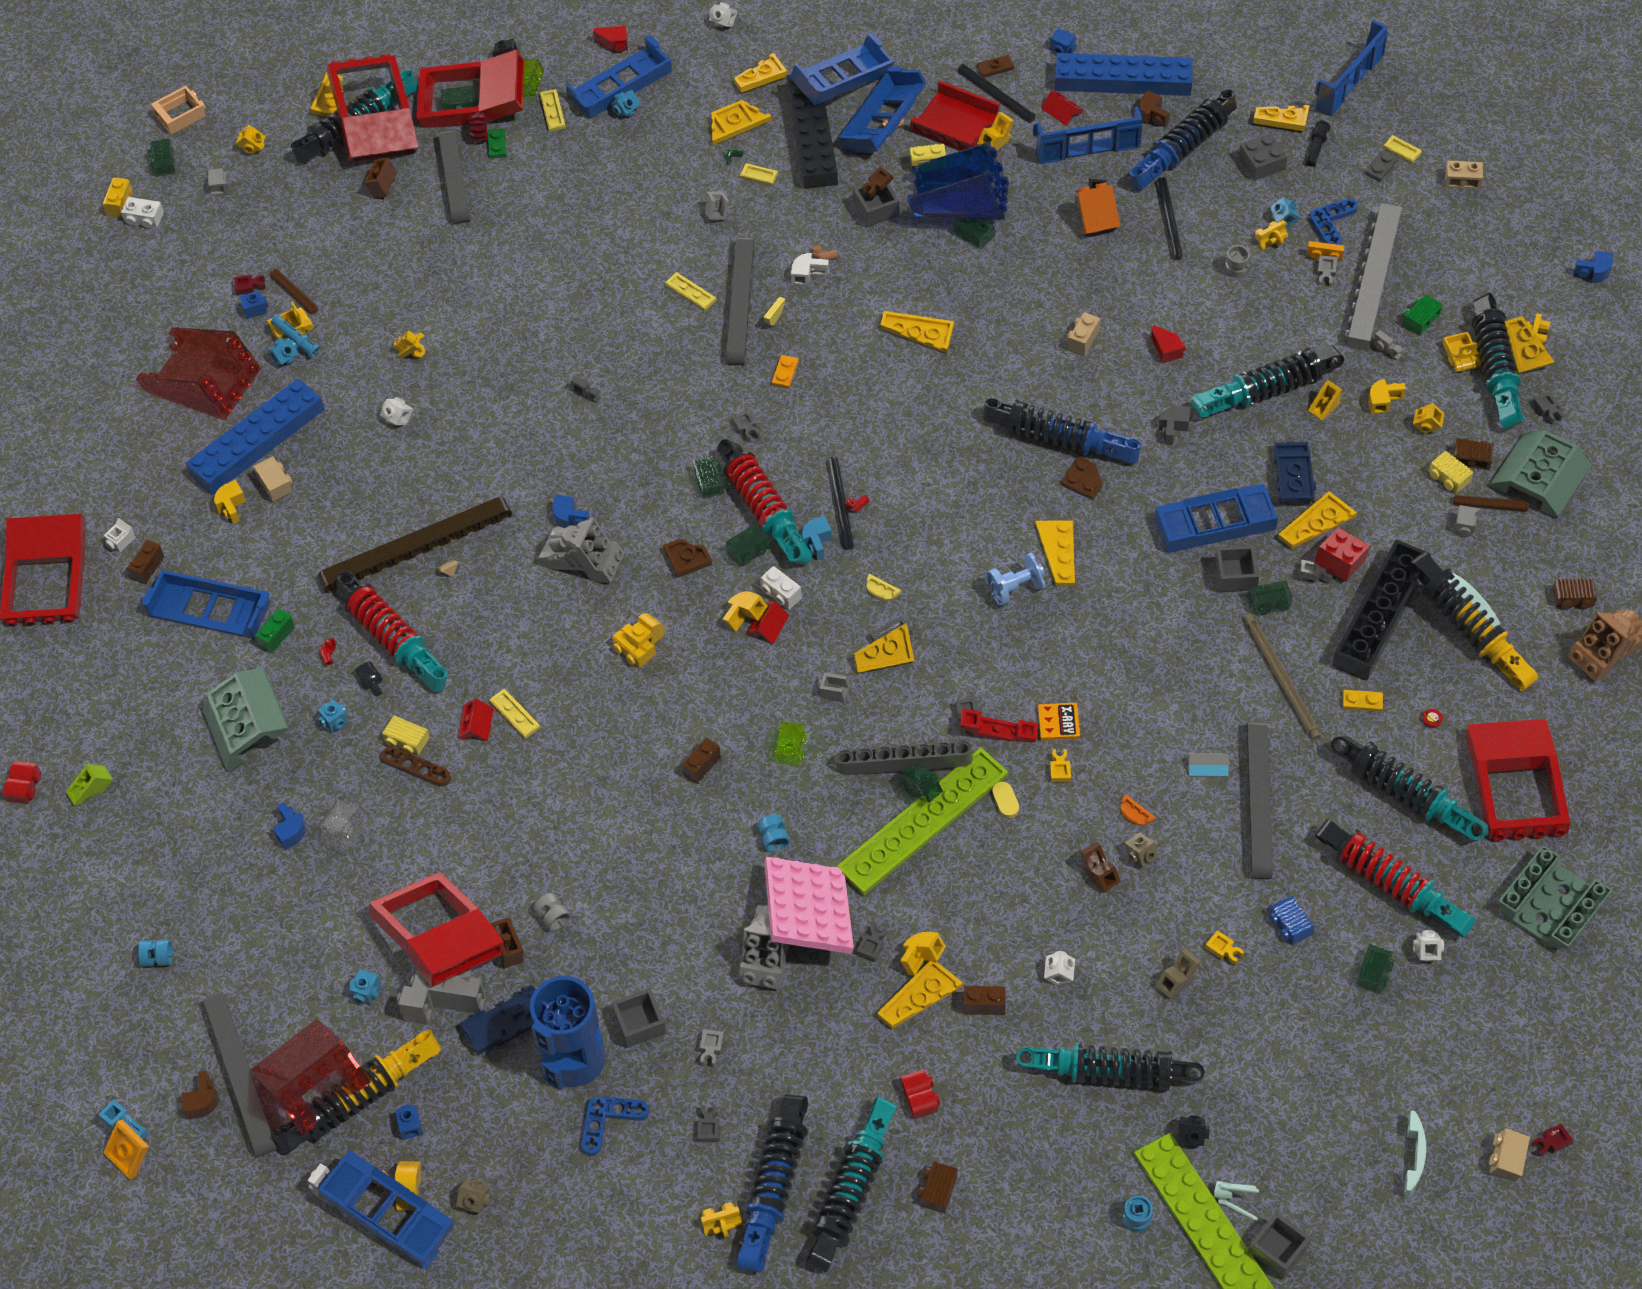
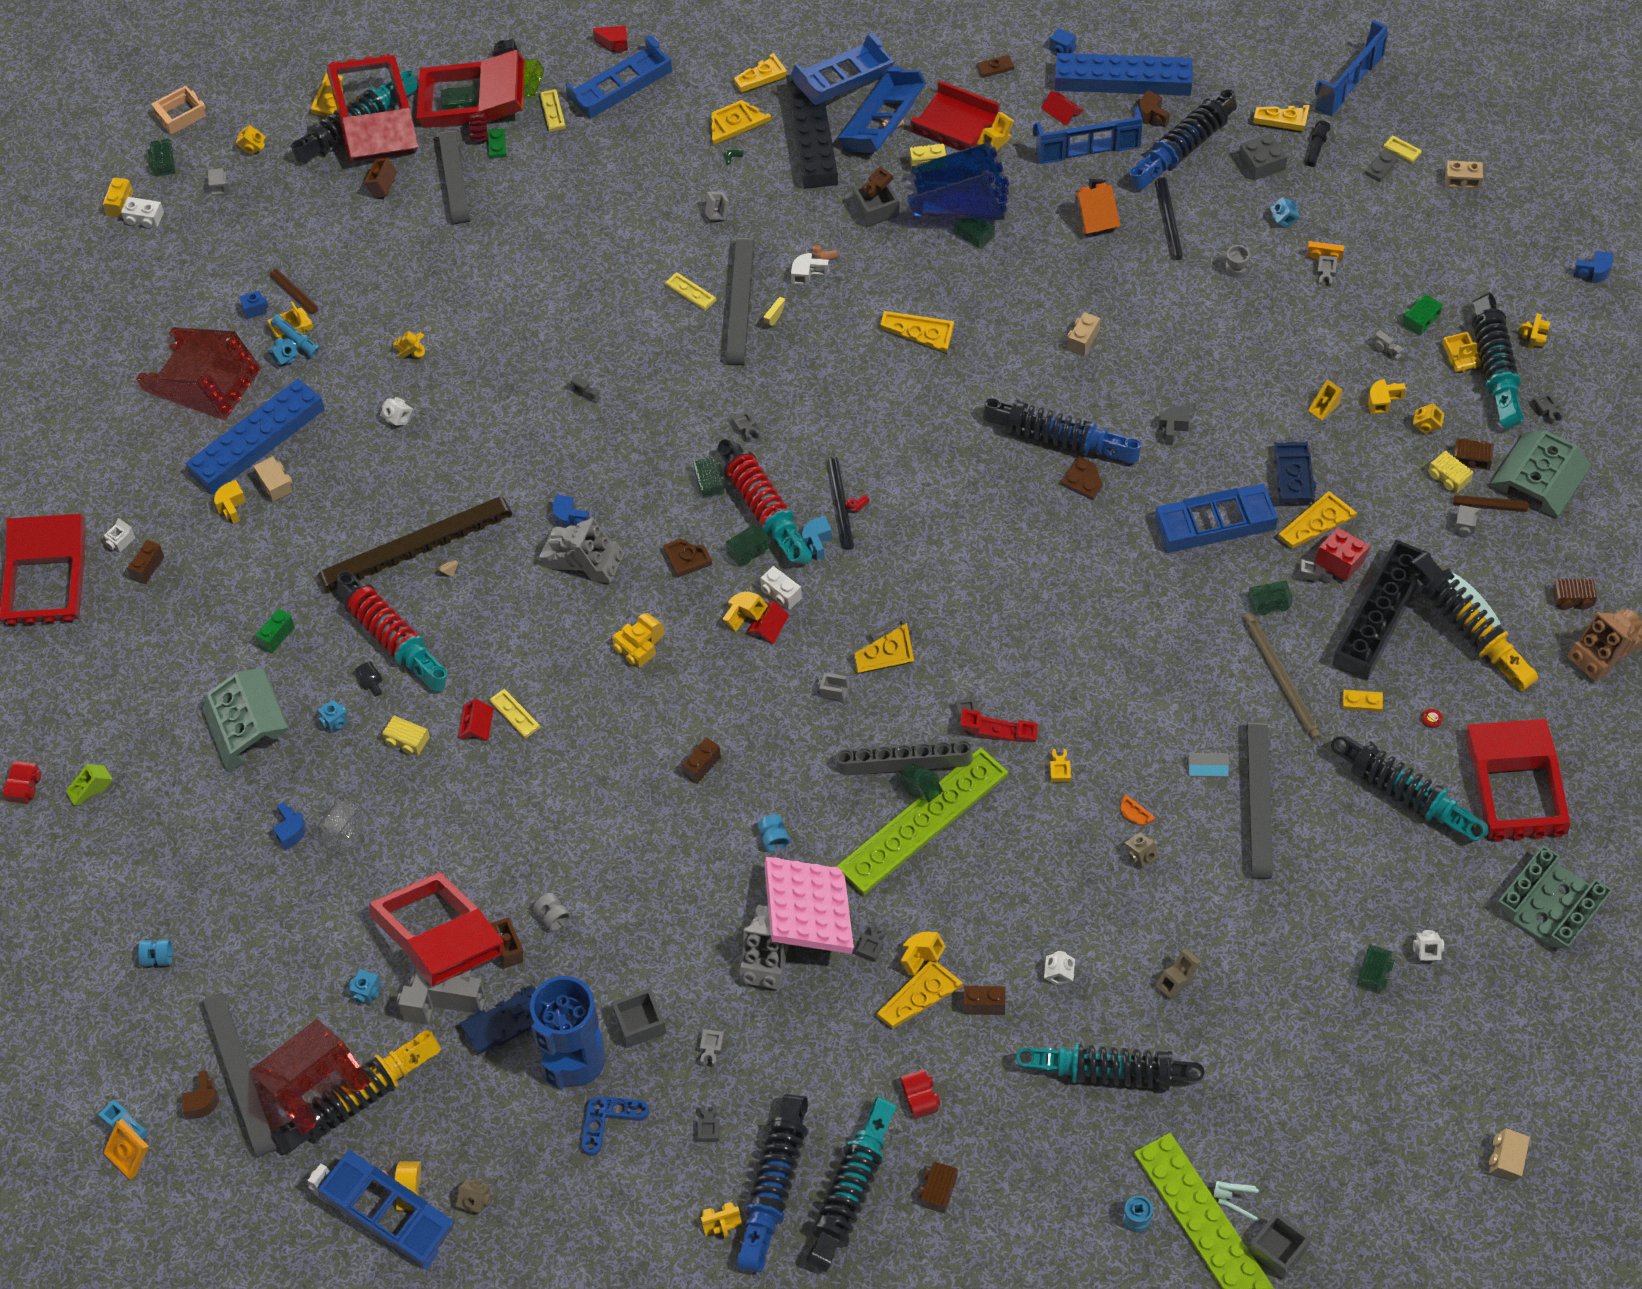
blue piece [142,570,270,639] -> none
dark red plate [234,275,266,295] -> none
red arm [319,638,337,666] -> none
reddish brown beam [382,746,451,787] -> none
blue brick [395,1105,423,1140] -> none
dark azure brick [610,90,641,117] -> none
white brick [709,2,737,28] -> none
light yellow tile [740,163,778,186] -> none
light orange plate [772,355,799,389] -> none
clear neon green brick [775,721,808,766] -> none
light yellow tile [867,574,901,600] -> none
black axle [958,64,1036,123] -> none
light blue piece [985,553,1046,606] -> none
light yellow tile [992,782,1019,818] -> none
yellow wing [1035,521,1075,586] -> none
light orange tile [1038,703,1080,741] -> none
reddish brown brick [1080,842,1121,892] -> none
red slope [1150,325,1186,363] -> none
black brick [1178,1115,1210,1148] -> none
black piece [1191,345,1344,417] -> none
yellow plate [1205,930,1244,965] -> none
dark grey piece [1214,545,1259,592] -> none
yellow hips [1255,220,1288,250] -> none
blue brick [1269,896,1315,945] -> none
blue beam [1310,198,1358,245] -> none
piece [1315,819,1477,938] -> none
light grey brick [1344,203,1402,351] -> none
light aqua slope [1404,1111,1426,1198] -> none
yellow wing [1505,316,1555,374] -> none
dark red plate [1532,1123,1573,1156] -> none

